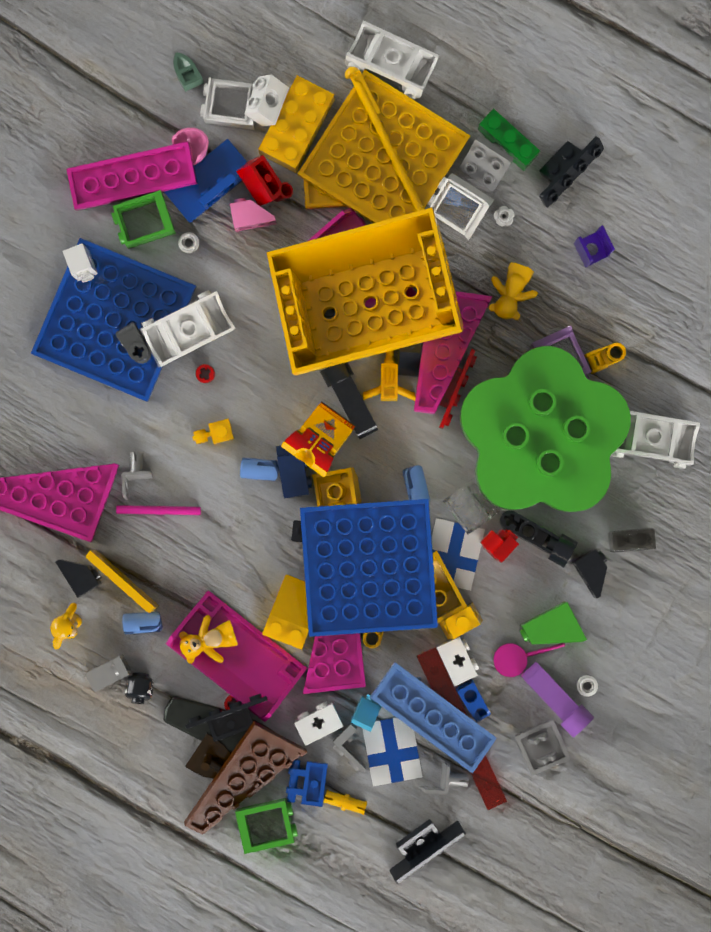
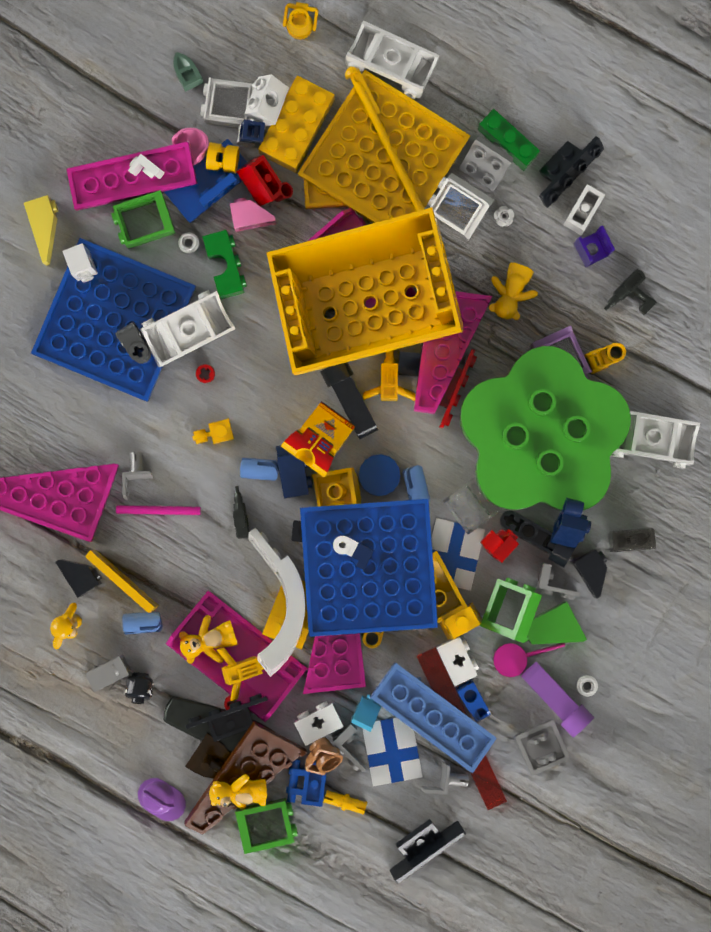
none -> light yellow slope [24,195,59,266]
none -> white bracket [128,154,165,179]
none -> medium lavender piece [138,778,186,821]
none -> green arch [202,230,247,300]
none -> yellow wheel [206,142,240,174]
none -> yellow piece [209,774,267,810]
none -> yellow piece [217,648,264,701]
none -> pearl dark grey piece [233,486,250,539]
none -> dark blue leg [237,119,265,147]
none -> white arch [248,528,305,677]
none -> yellow piece [283,2,319,39]
none -> medium nougat piece [305,737,343,775]
none -> leg [333,536,374,570]
none -> blue tile [359,454,401,496]
none -> bright green window [480,578,542,643]
none -> light grey bracket [536,563,581,600]
none -> dark blue hinge [551,498,591,548]
none -> white brick [563,184,605,235]
none -> pearl dark grey piece [604,269,657,315]

